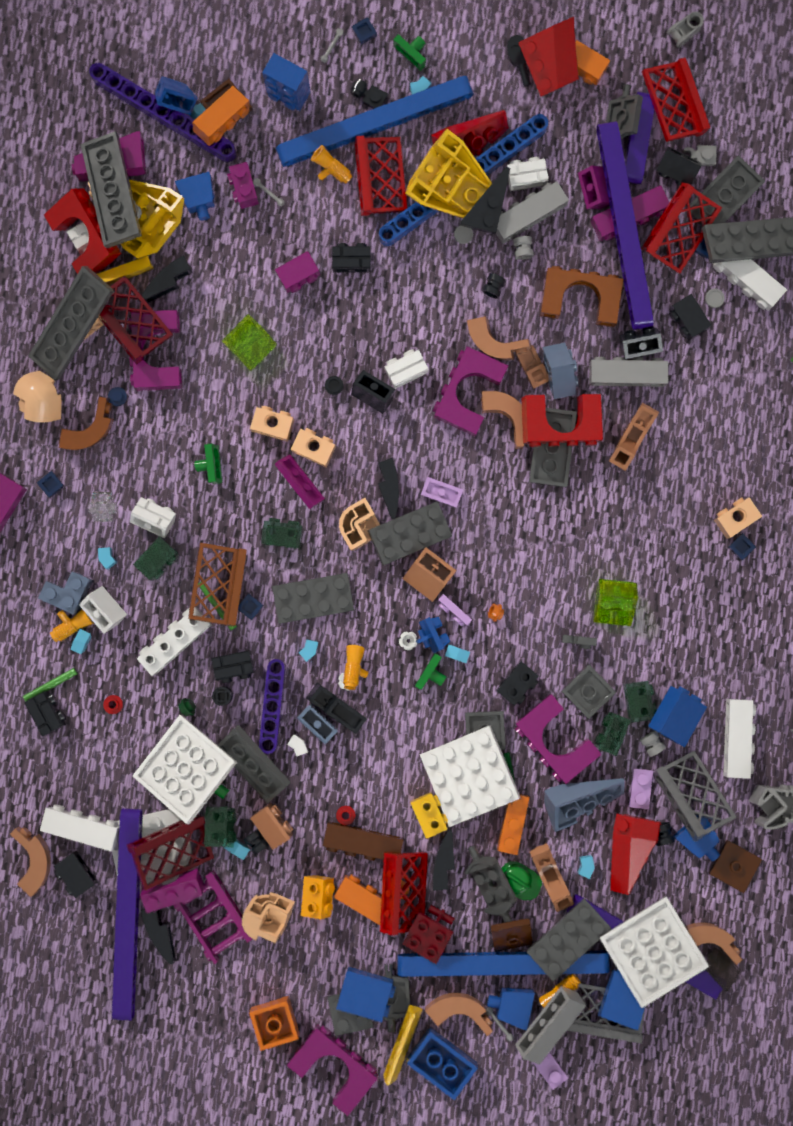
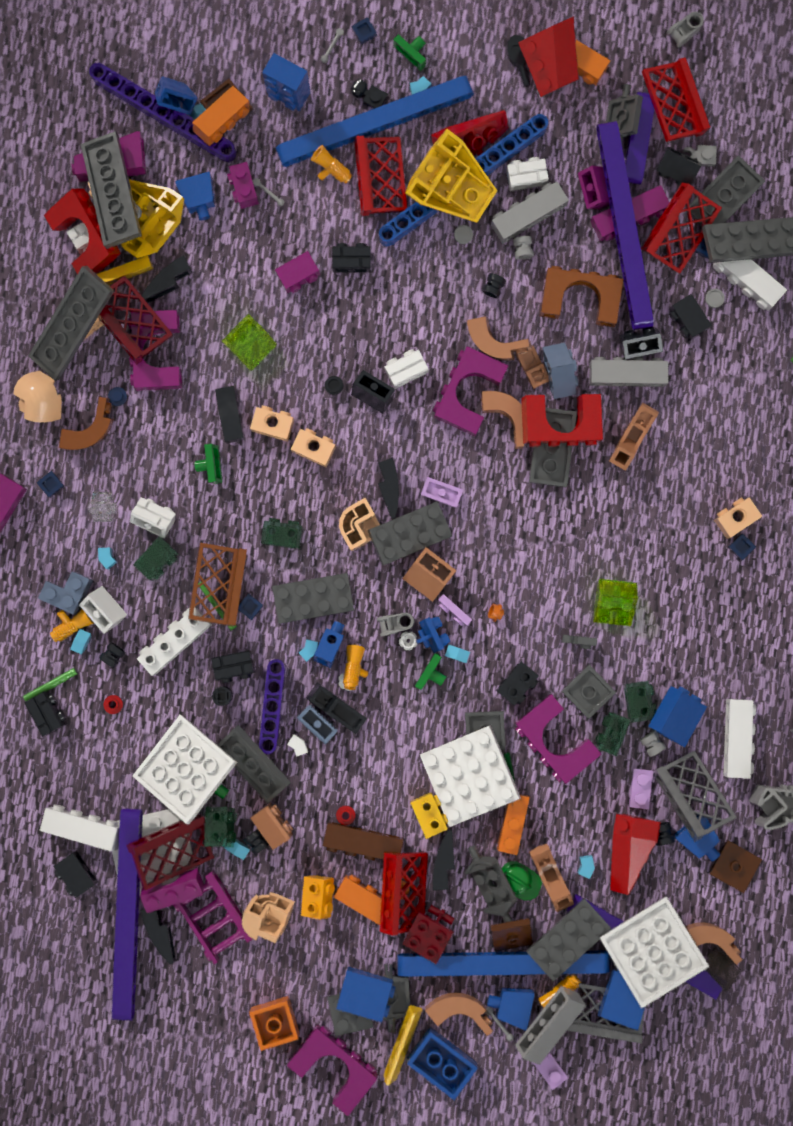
nougat arch [10,826,51,897] -> none
dark green plate [178,698,196,717] -> none
magenta plate [274,454,325,509] -> none
black wing [459,167,511,235] -> none
sand blue wedge [544,778,625,832] -> none
none -> black wheel [99,642,126,668]
none -> black slope [215,385,245,444]
none -> blue torso [313,621,345,668]
none -> light grey piece [376,613,414,637]

